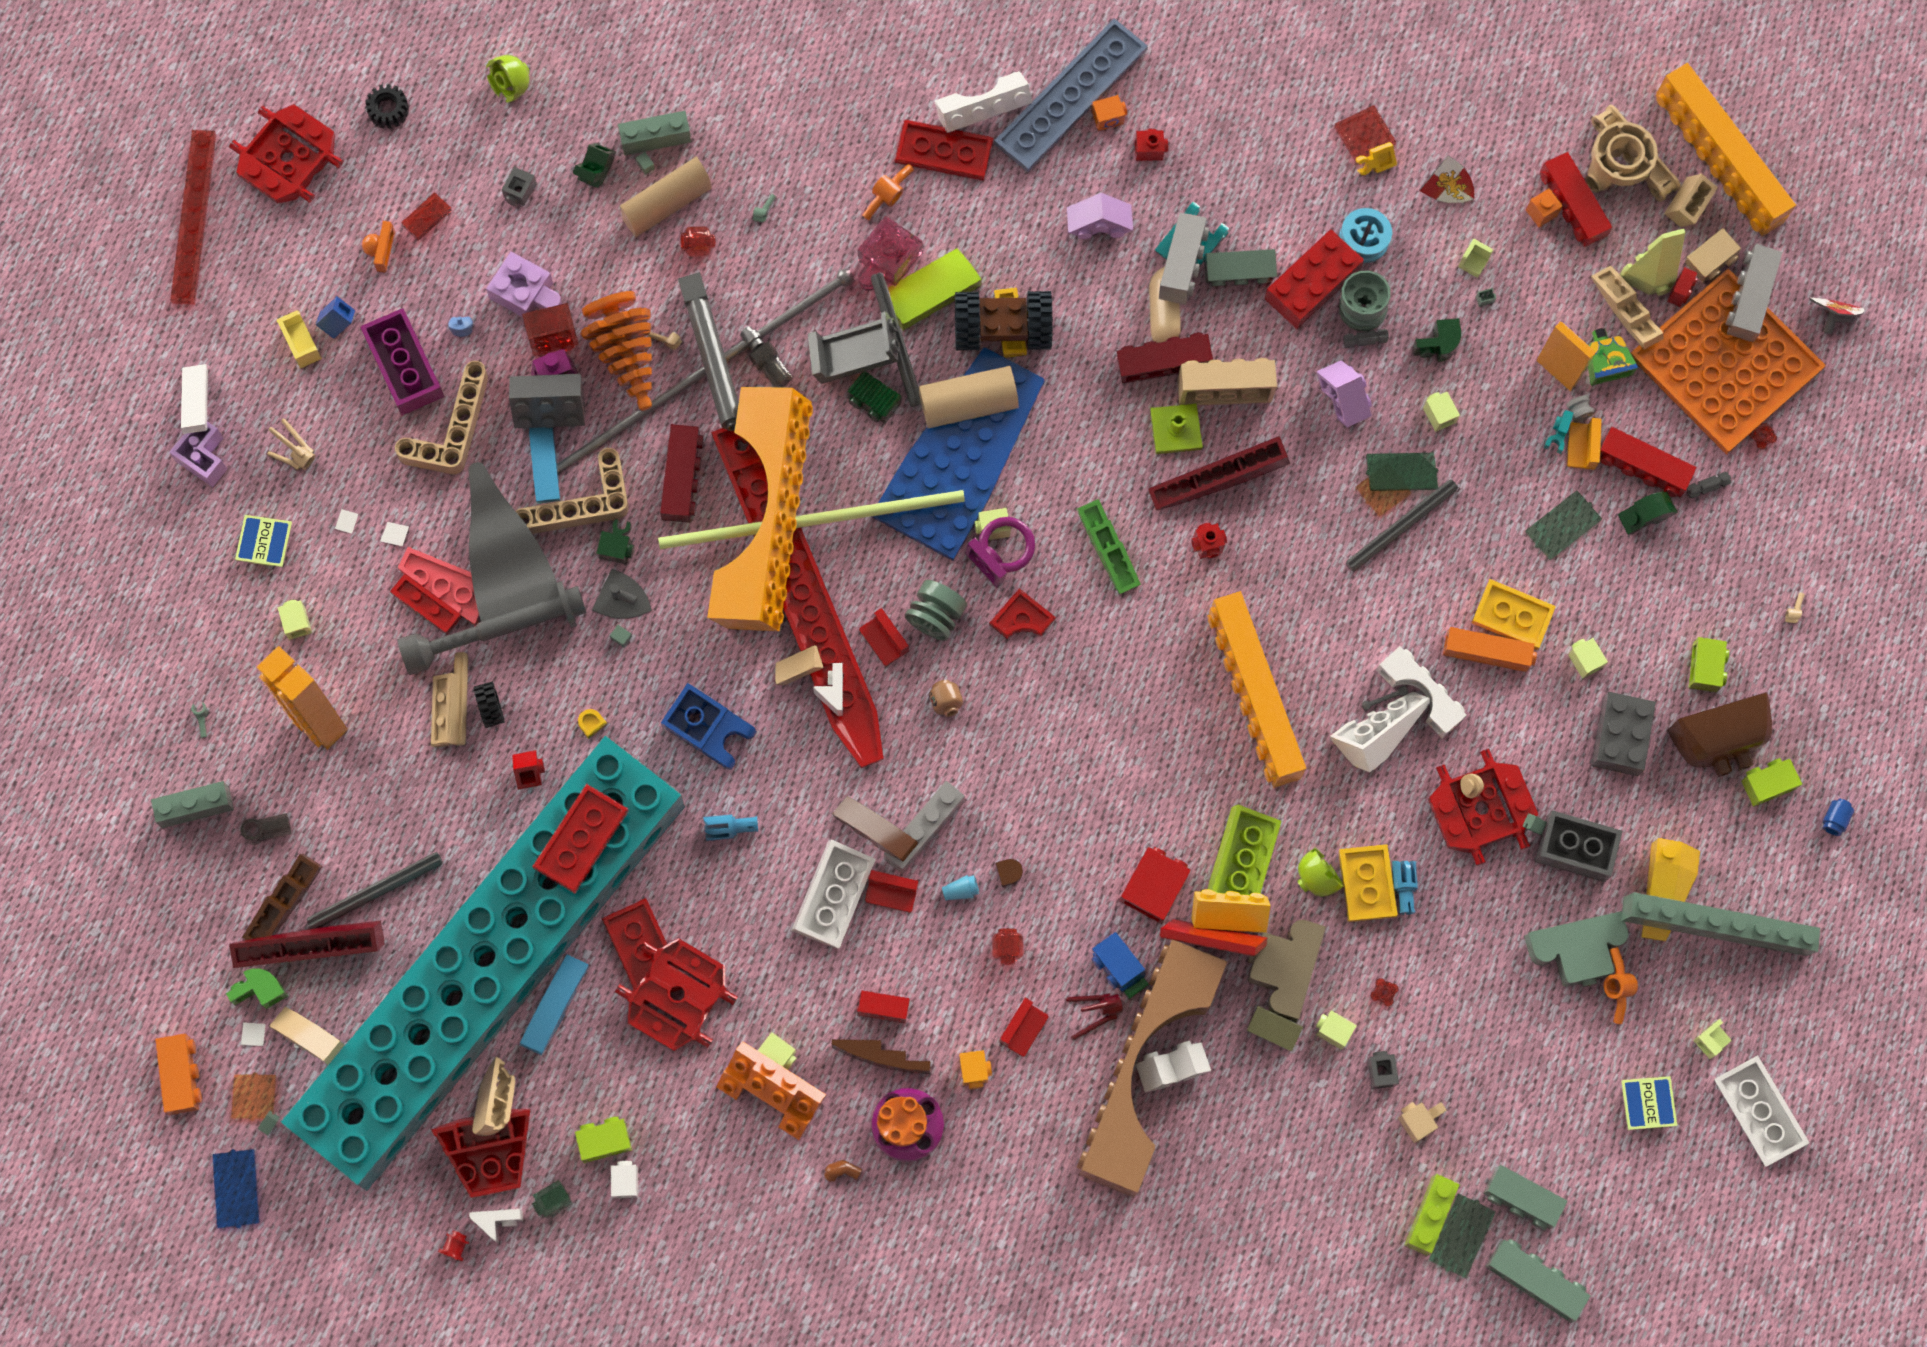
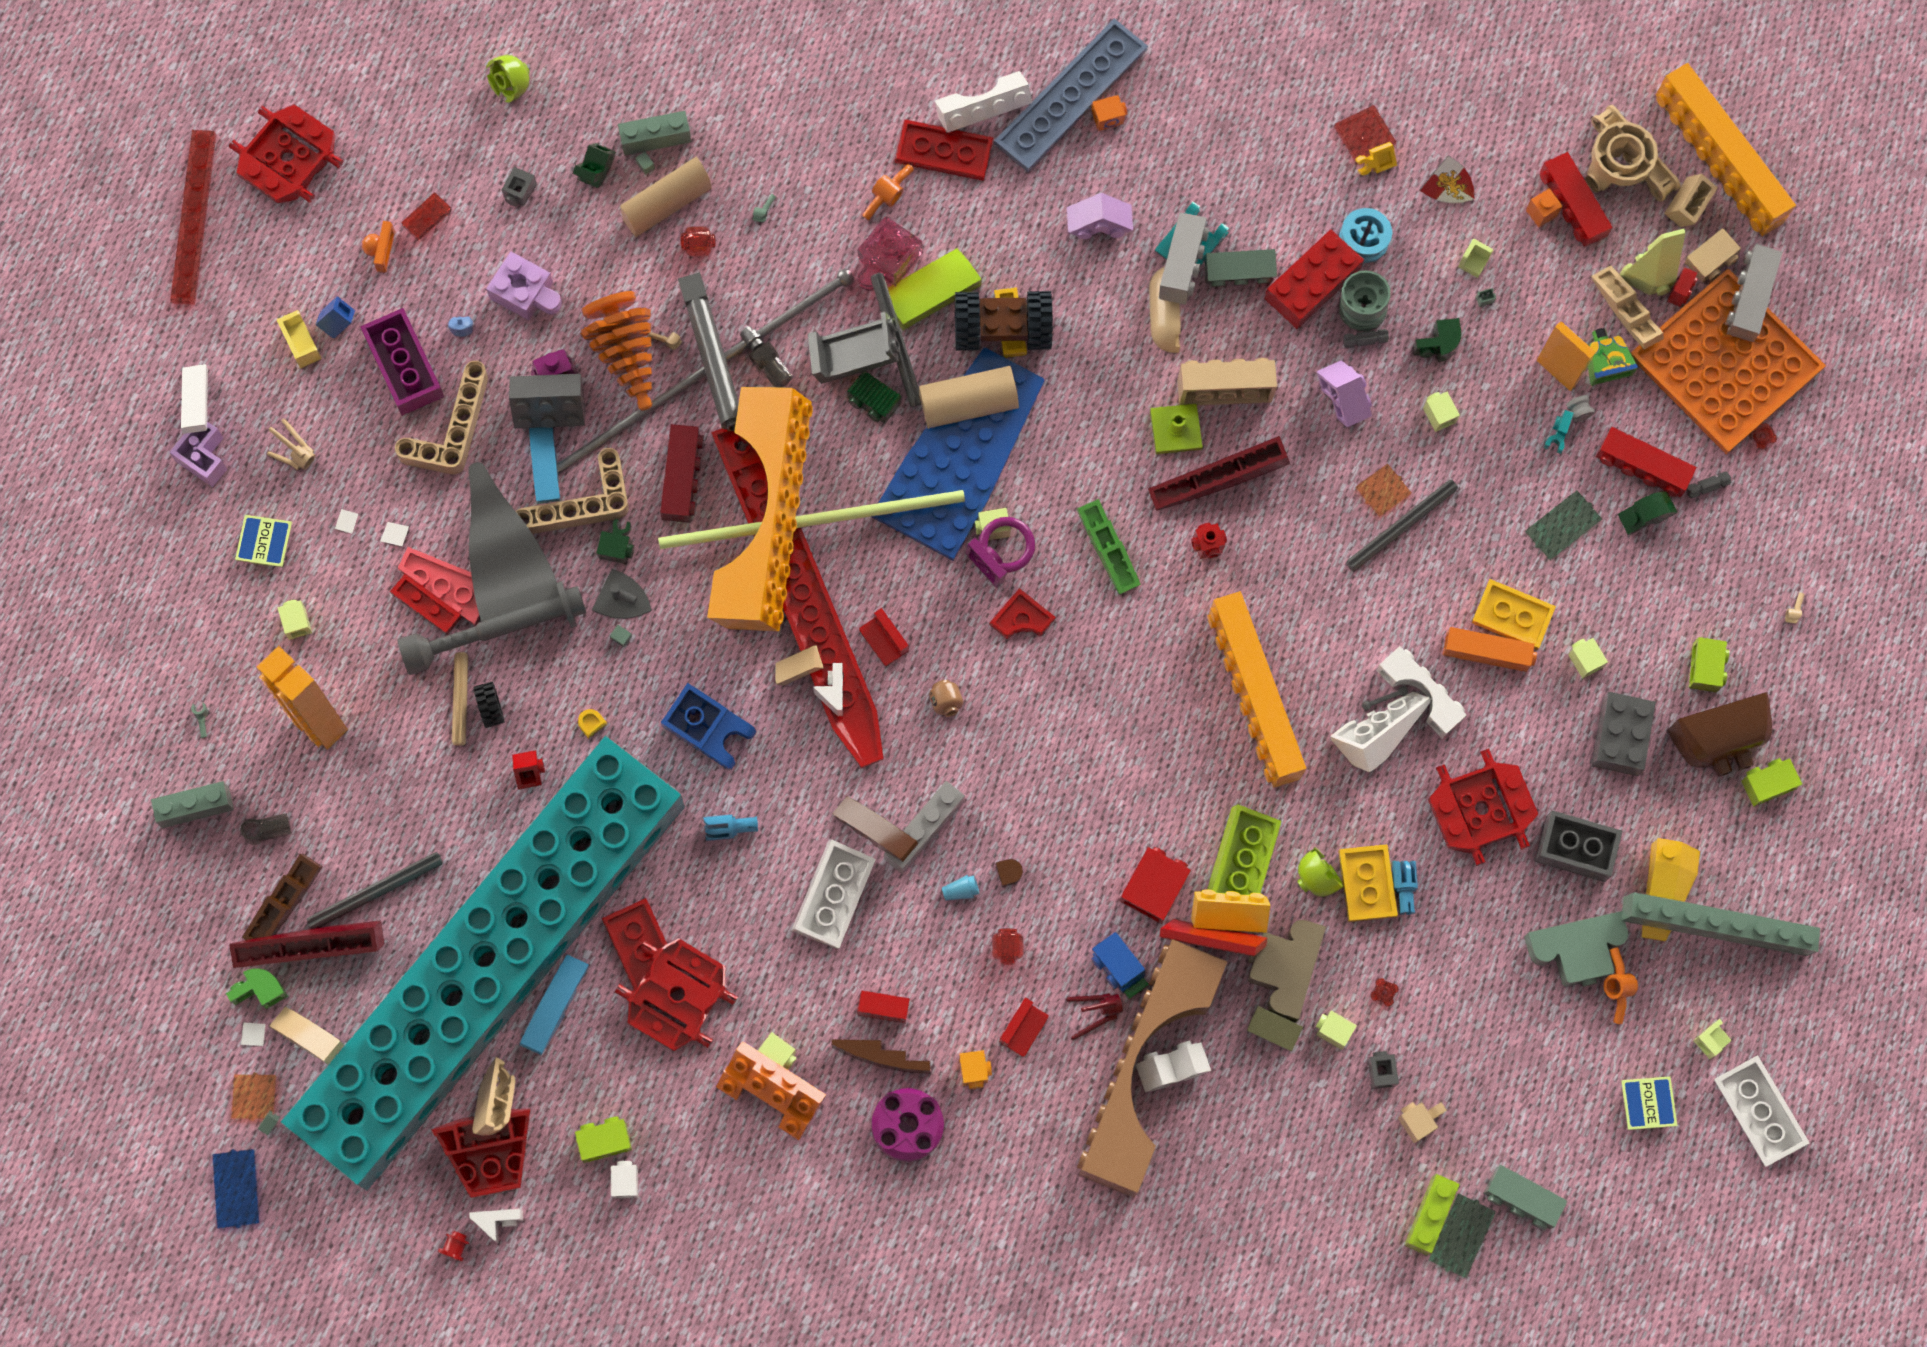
orange brick [155,1033,202,1115] -> none
black tyre [365,84,409,129] -> none
tan tile [431,673,457,748] -> none
clear red brick [522,303,579,357] -> none
red tile [532,784,629,894] -> none
clear green brick [532,1180,573,1219] -> none
dark orange arm [824,1160,862,1182] -> none
red panel [865,870,919,913] -> none
orange dish [877,1097,927,1146] -> none
sand green wheel [905,580,967,641] -> none
dark red brick [1116,332,1213,384] -> none
red brick [1134,128,1168,161] -> none
clear green piece [1366,453,1439,491] -> none
tan plate [1460,774,1484,798] -> none
sand green brick [1485,1239,1591,1323] -> none
sand green piece [1522,813,1547,835] -> none
light orange panel [1567,418,1602,470] -> none
shield [1809,298,1864,334] -> none
blue brick [1822,799,1855,836] -> none

